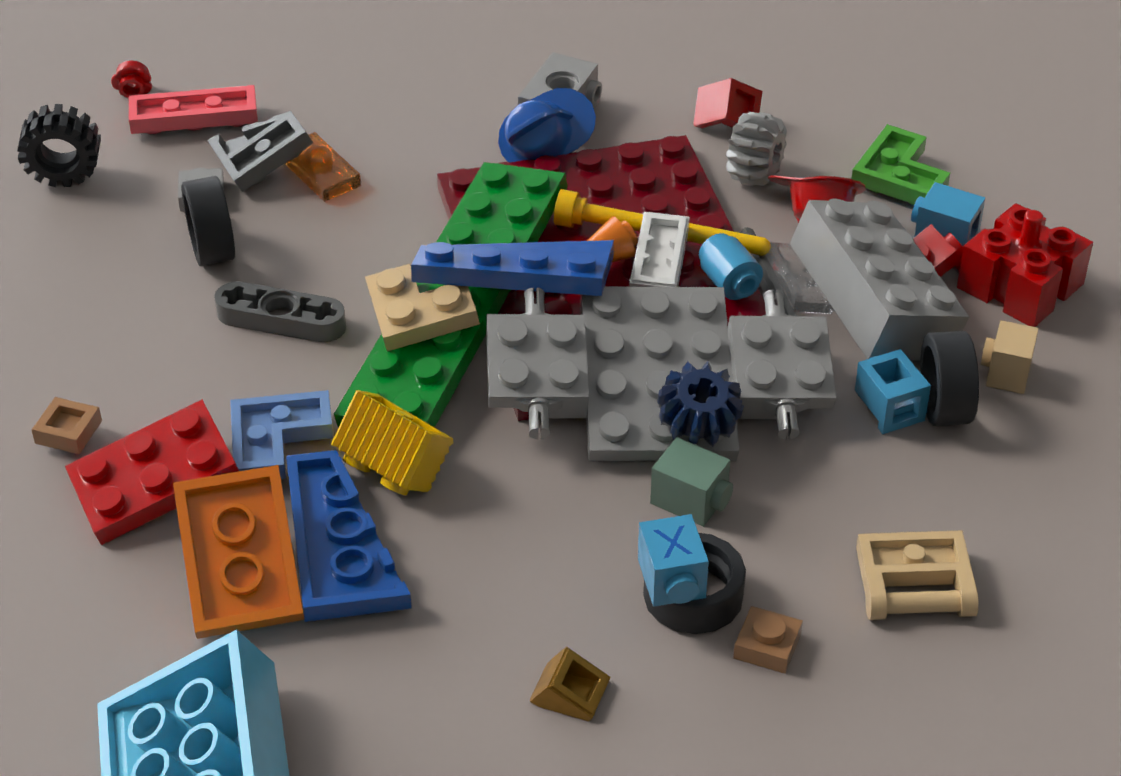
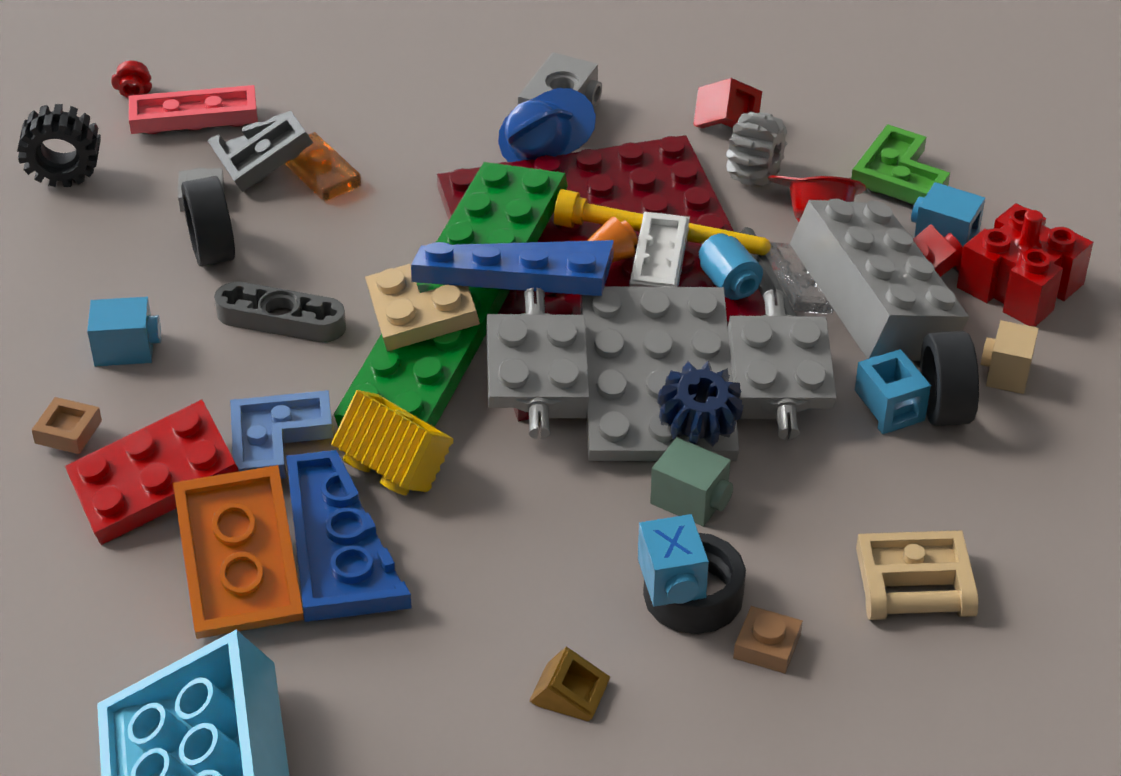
none -> dark azure brick [87,296,161,367]

